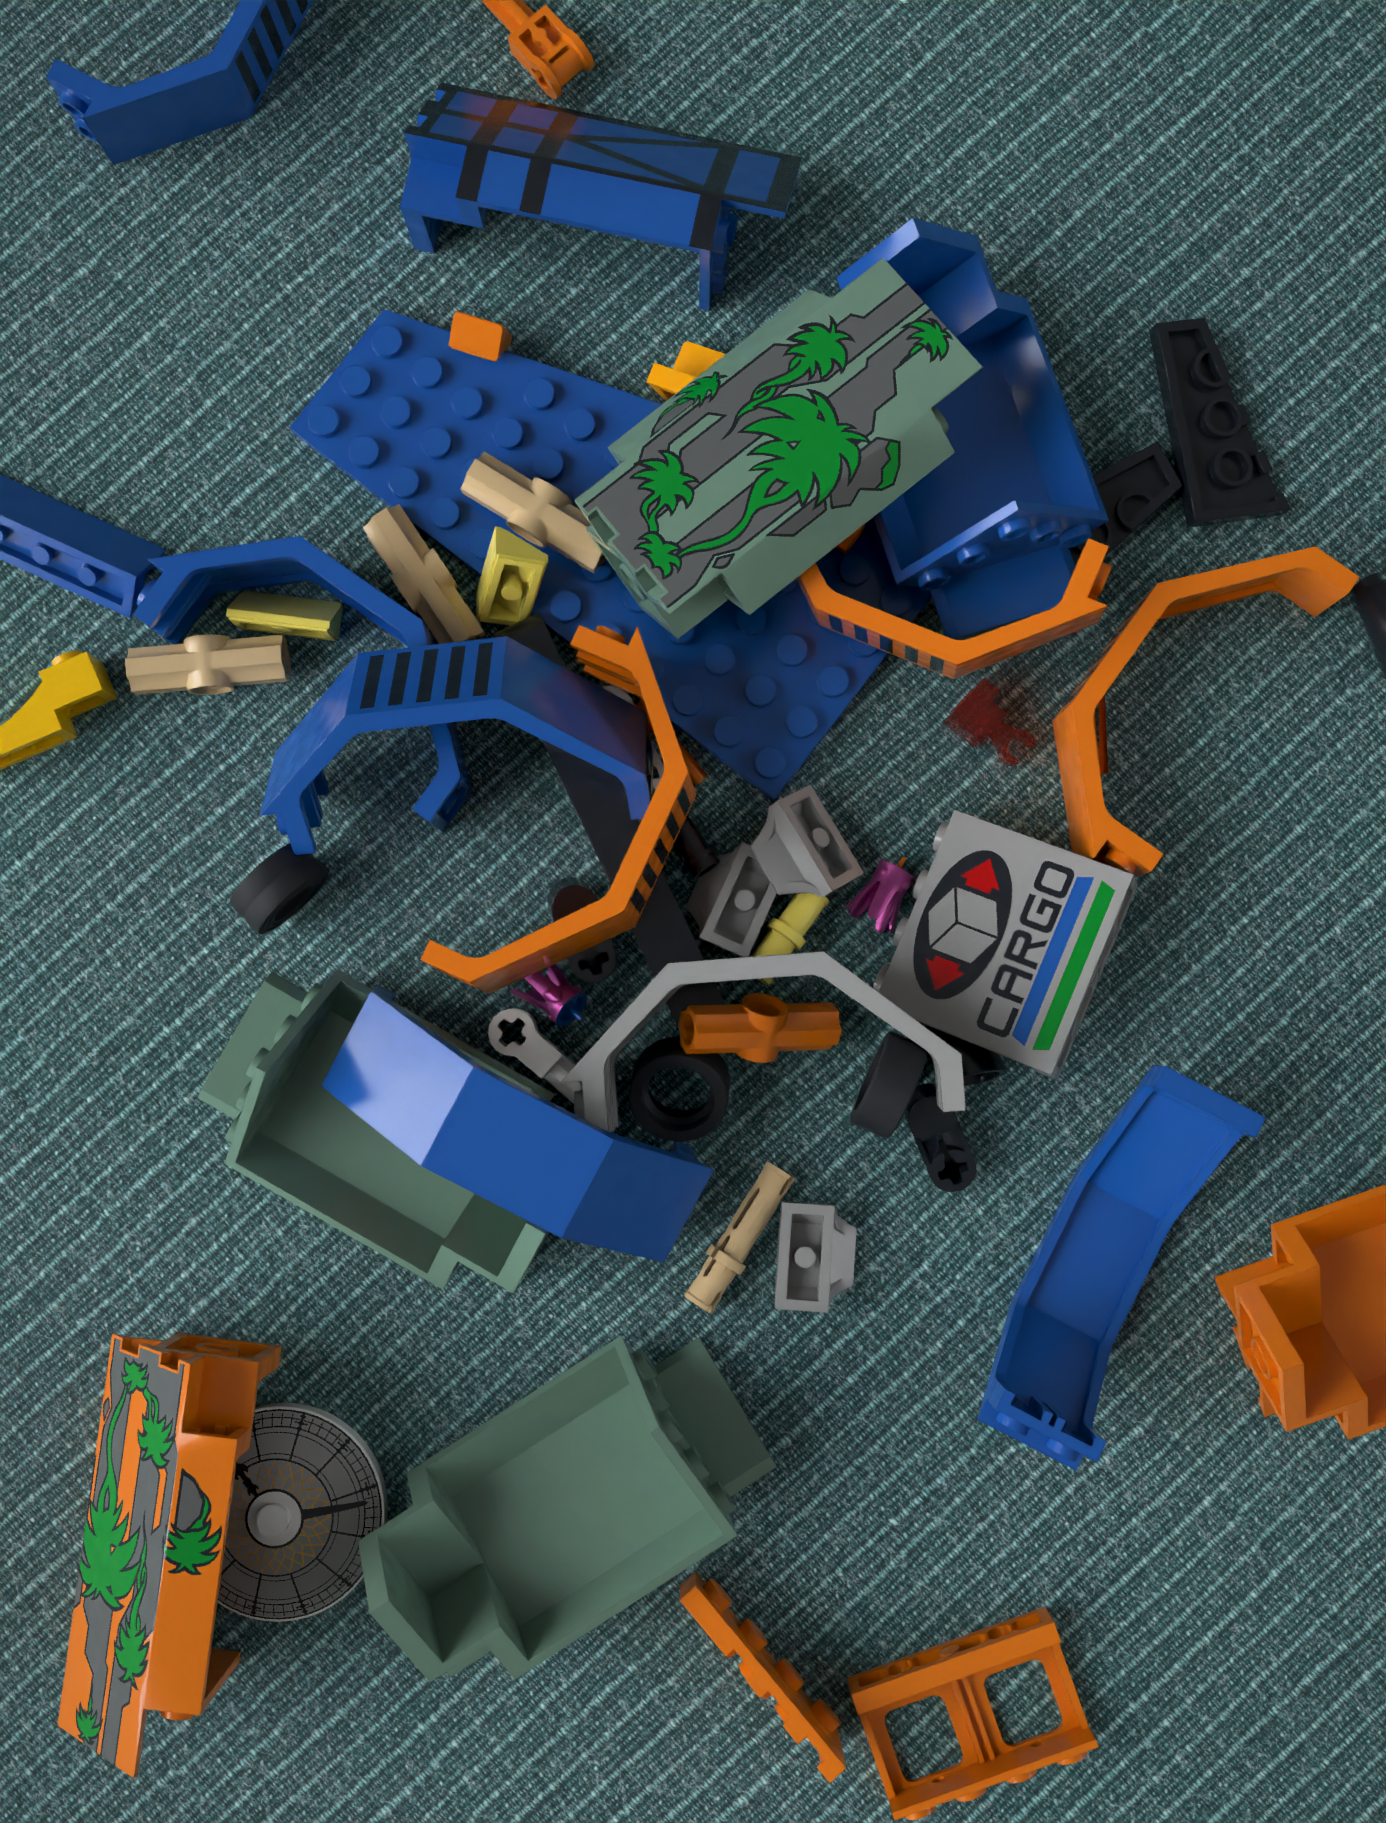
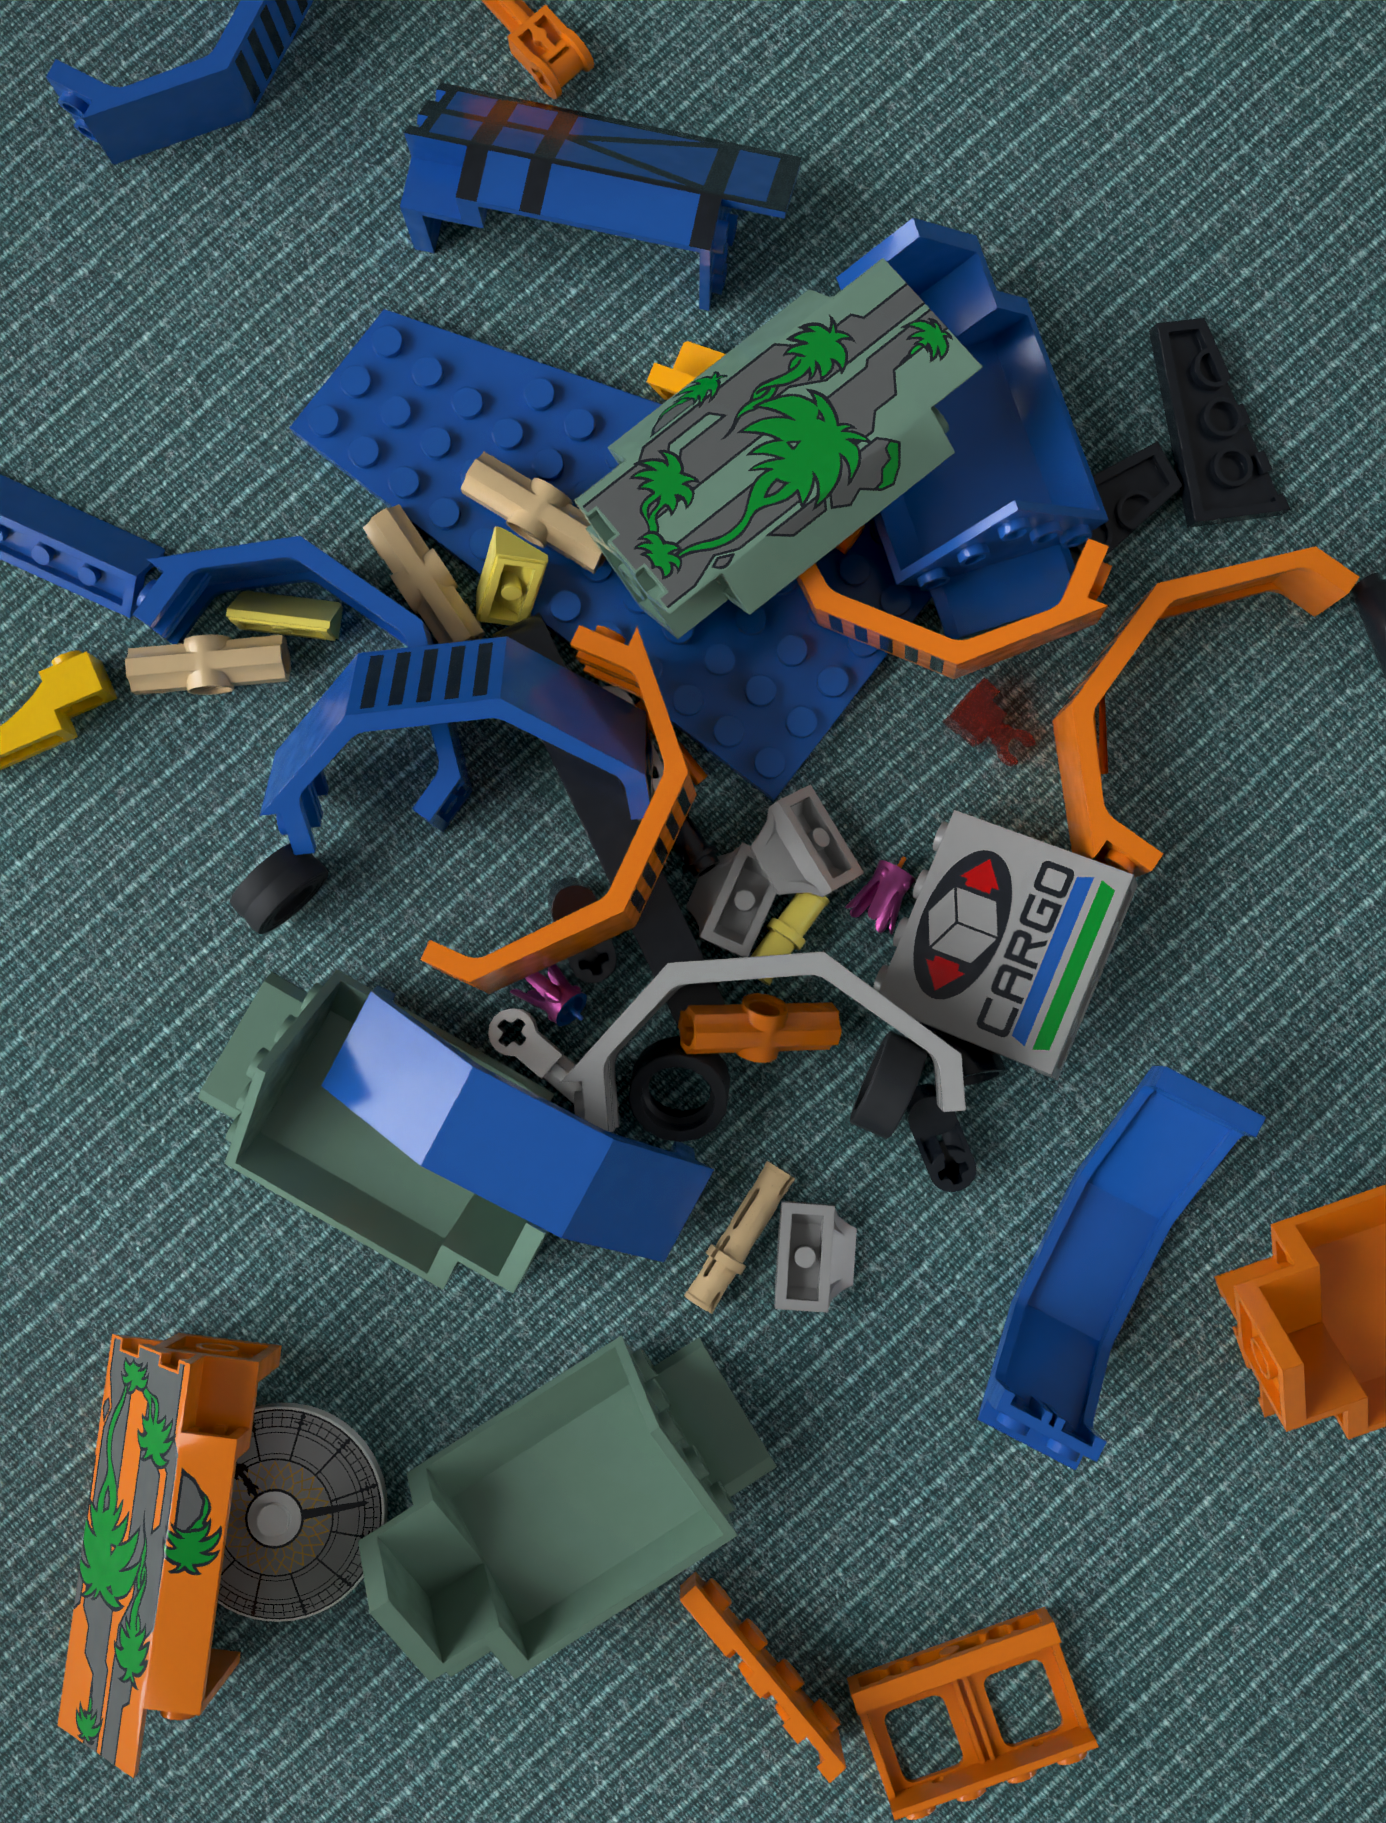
orange slope [448,311,512,362] -> none

